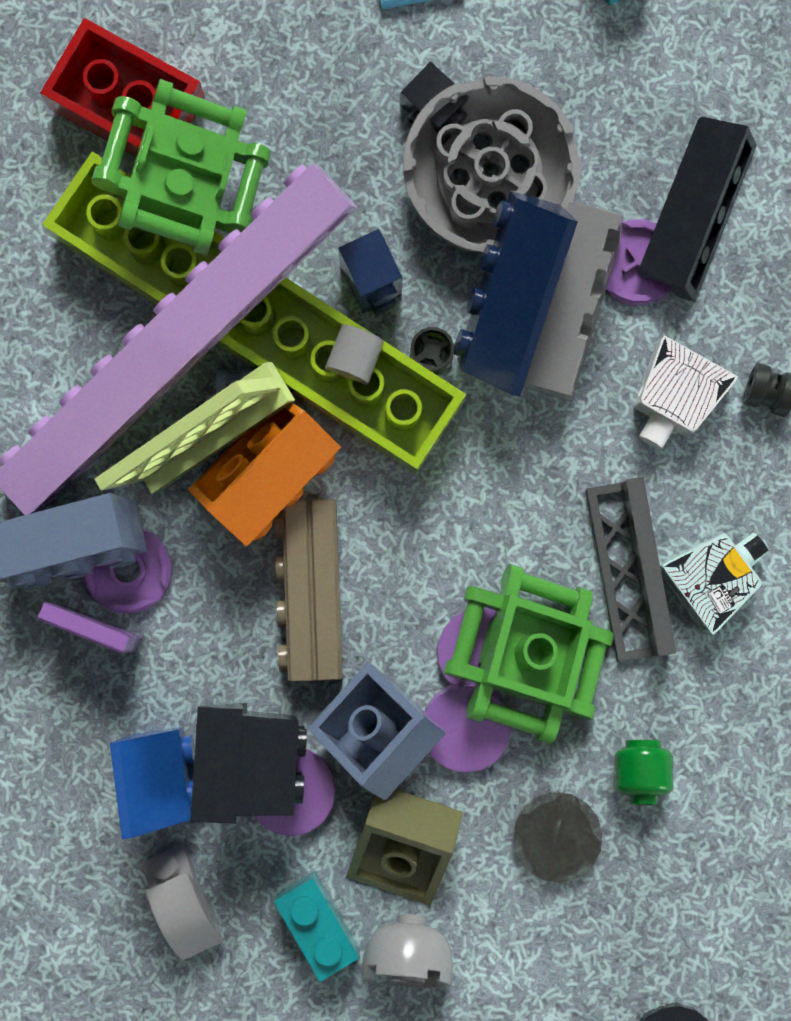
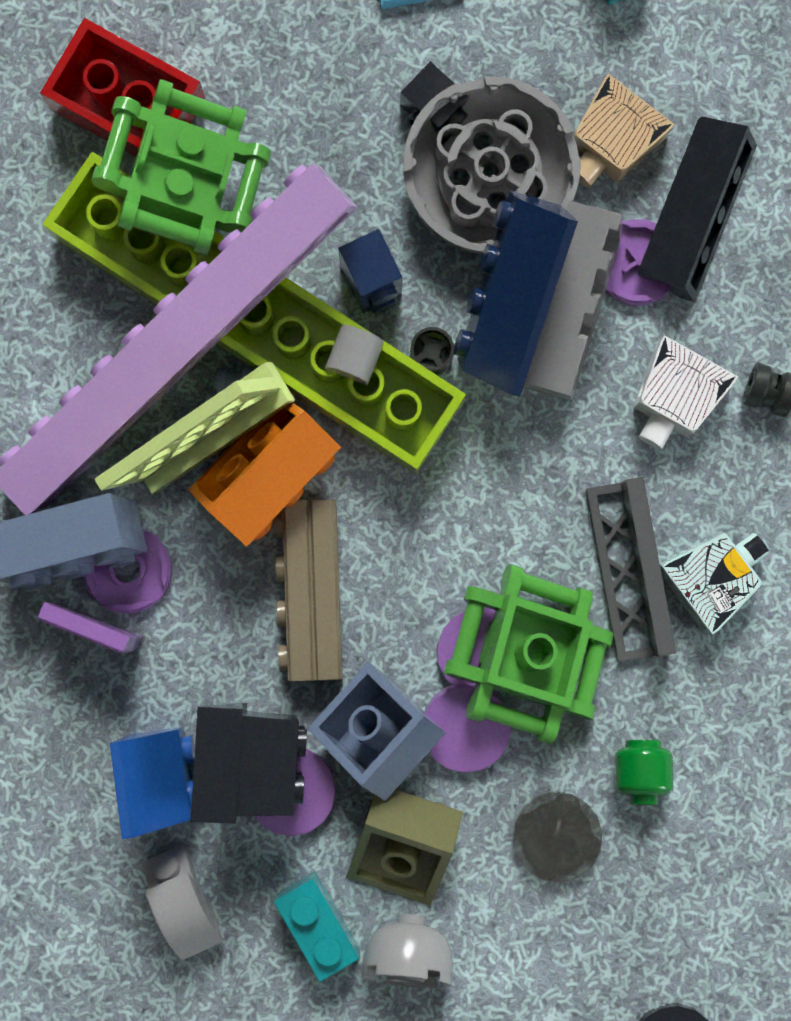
none -> tan torso [574,73,674,188]

